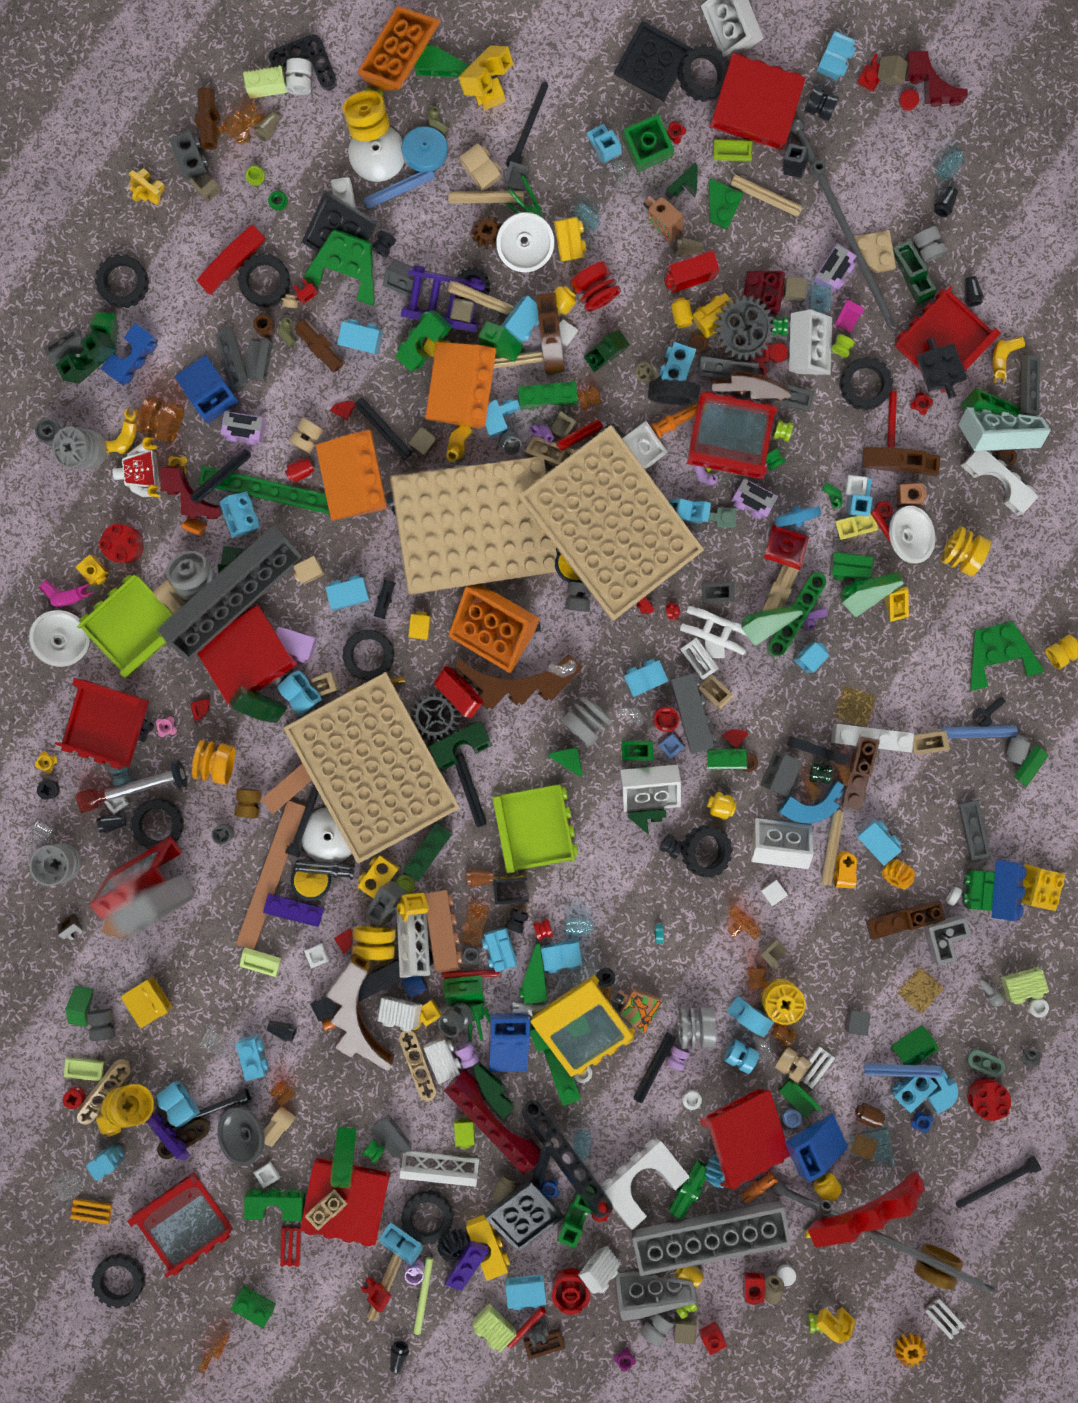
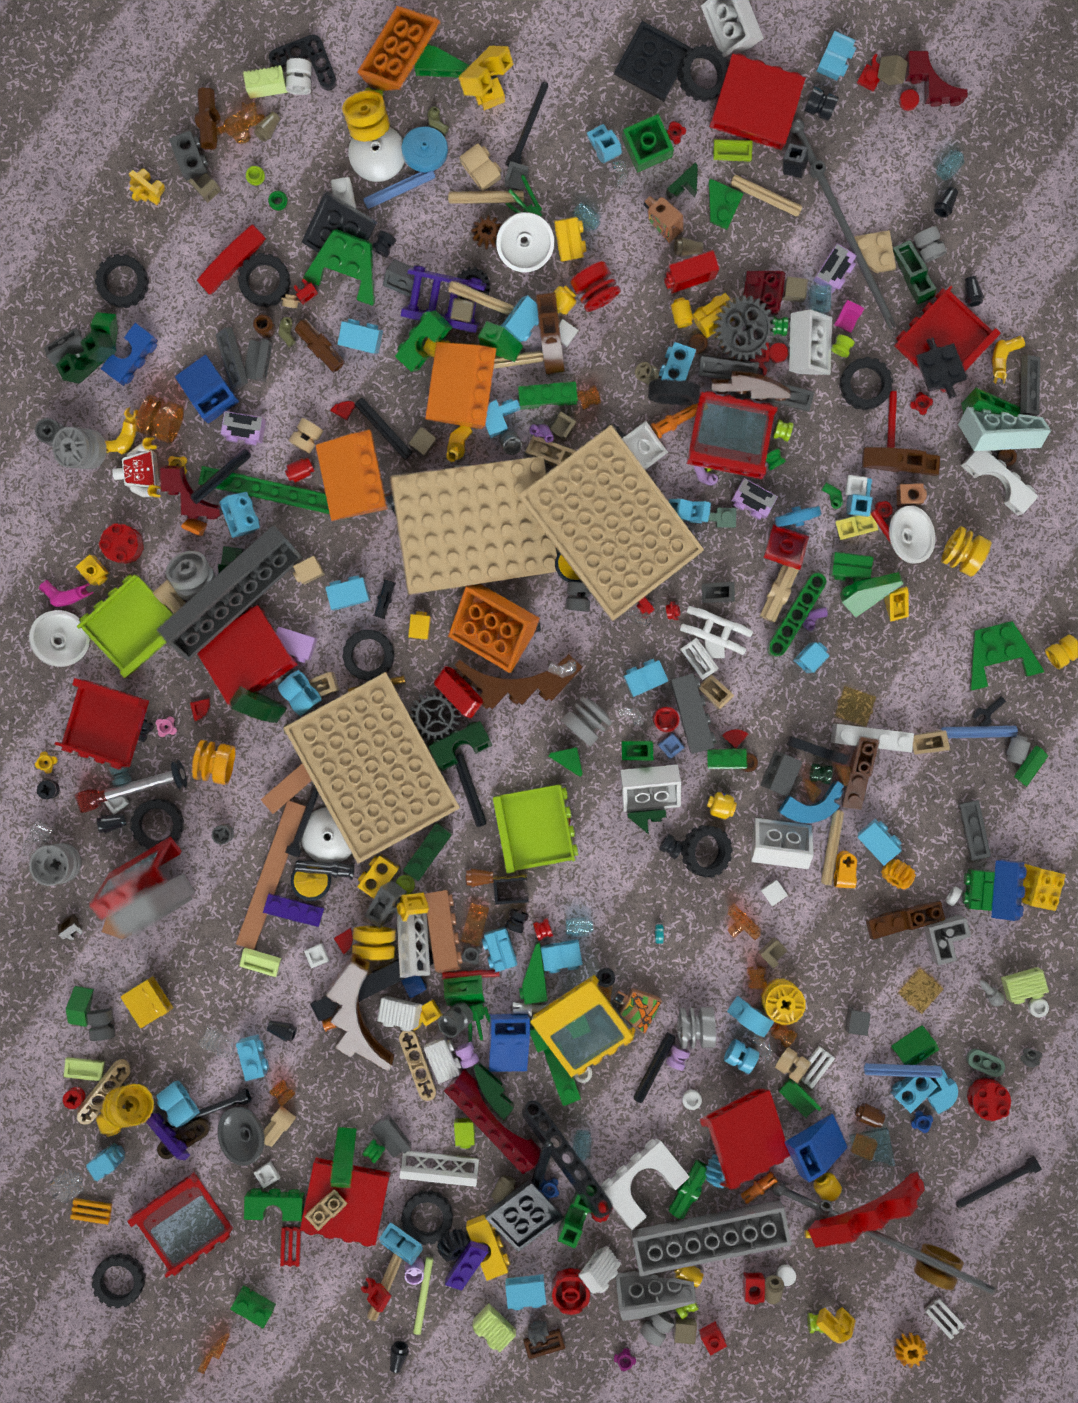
pearl gold wheel [234,788,262,818] -> none
red bar [507,1307,546,1349] -> none
red axle [556,420,603,451] -> none
dark green slope [584,330,630,373] -> none
slope [741,604,803,646] -> none
light blue tile [782,1108,802,1128] -> none

